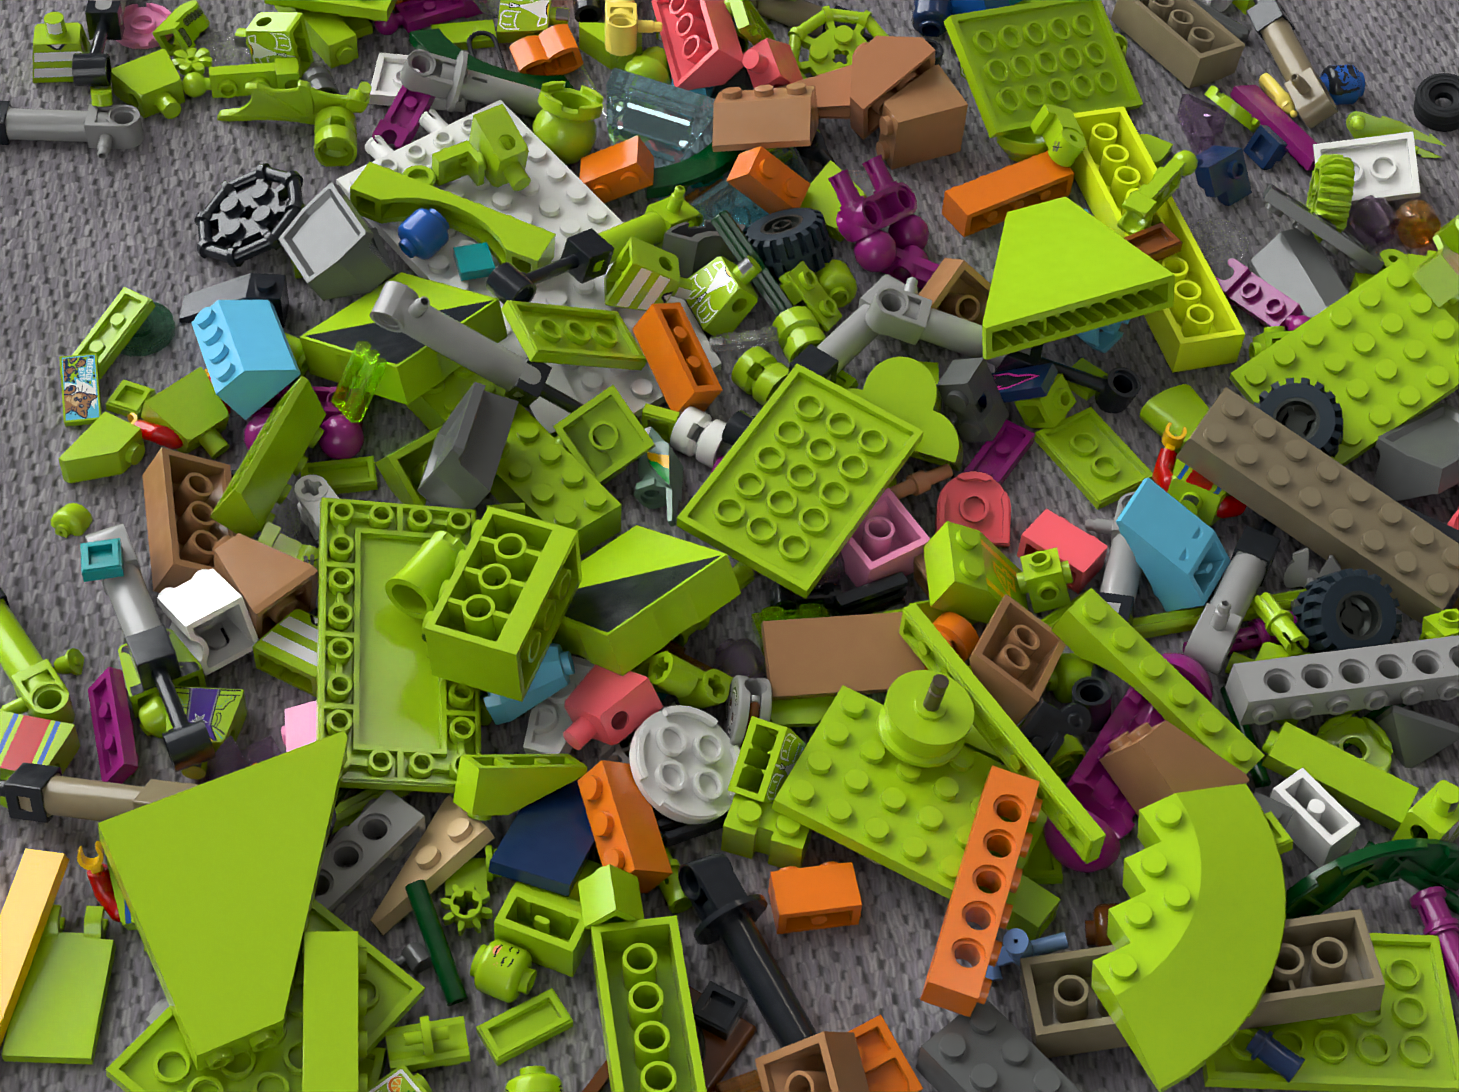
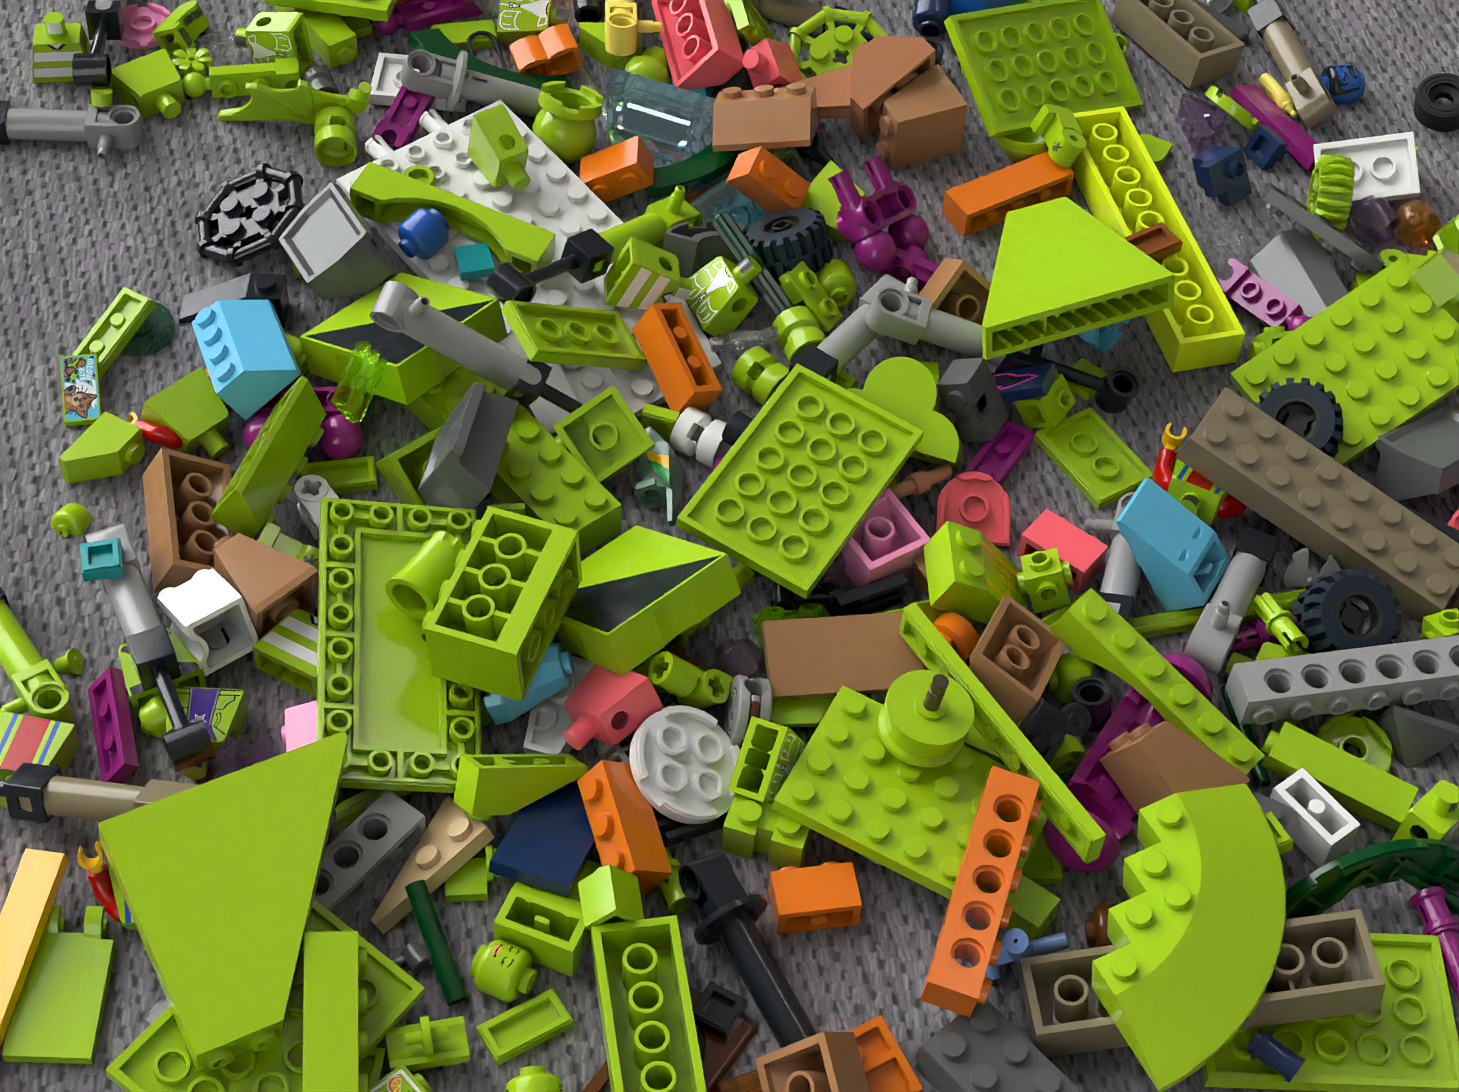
lime tile [105,379,156,419] -> none
lime bracket [432,140,487,186] -> none
lime gear [440,881,493,936] -> none
lime plate [1117,150,1198,235] -> none
lime panel [1139,384,1209,454] -> none
lime piece [1345,111,1446,158] -> none

